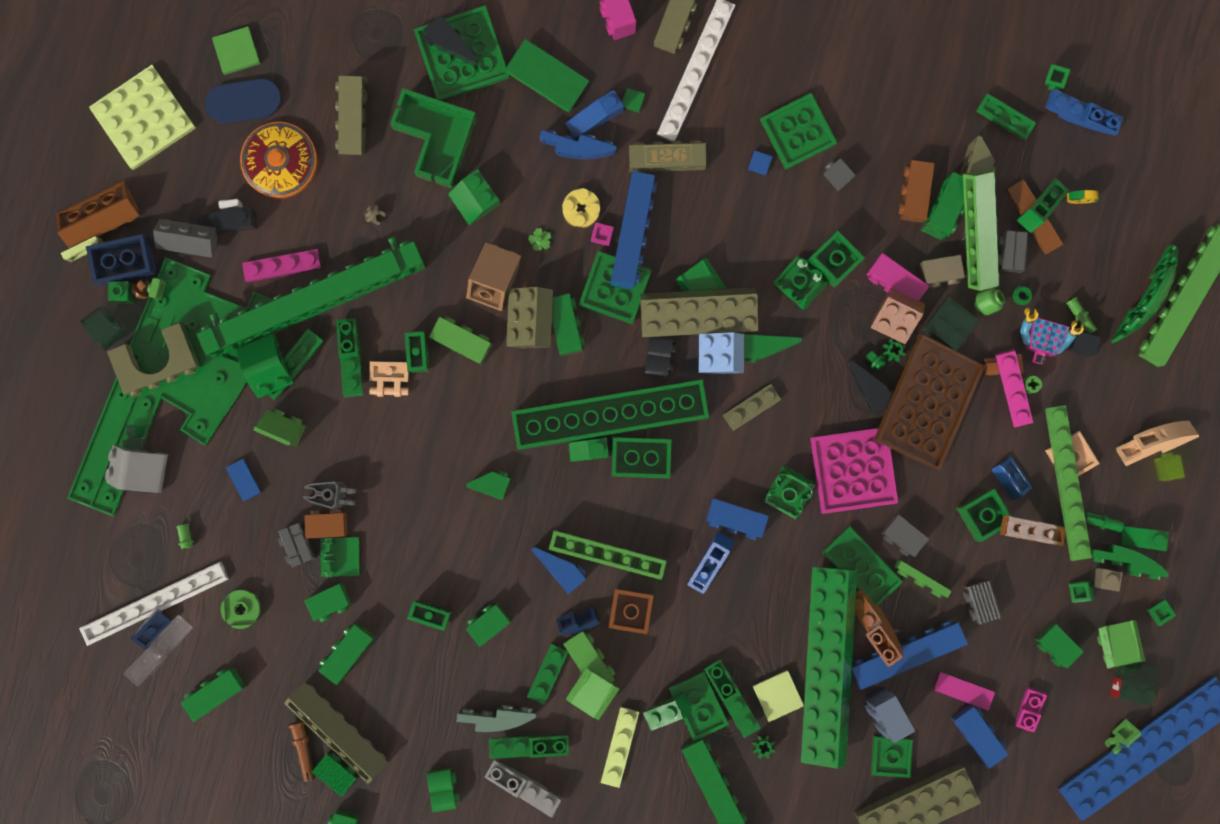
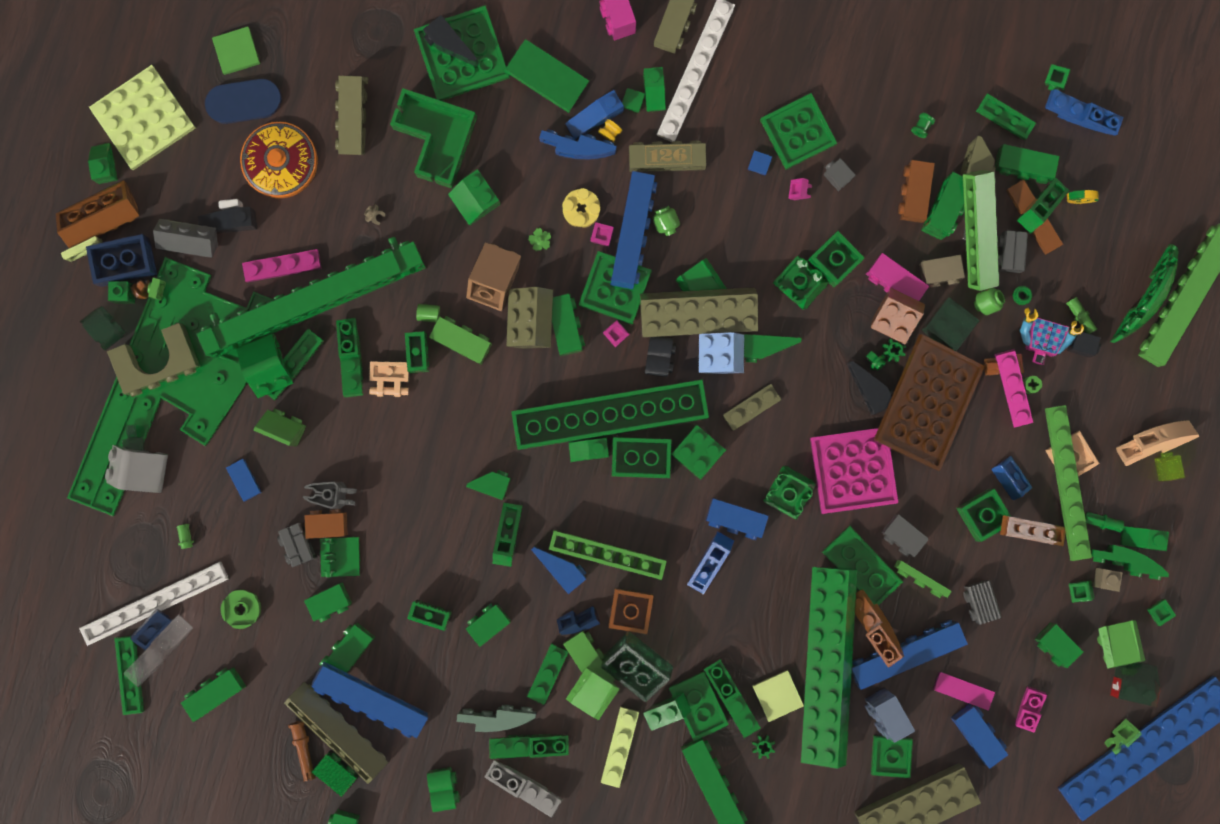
none -> green slope [88,143,118,184]
none -> green tile [114,636,144,715]
none -> blue brick [312,662,428,738]
none -> bright green piece [416,304,440,322]
none -> green slope [492,502,522,567]
none -> yellow wheel [598,119,622,142]
none -> clear green brick [601,631,673,702]
none -> dark pink tile [603,320,630,348]
none -> green slope [643,67,666,112]
none -> bright green head [653,206,680,236]
none -> green brick [671,425,726,479]
none -> dark pink tile [789,178,812,200]
none -> green bush [911,113,935,138]
none -> green brick [995,144,1059,184]

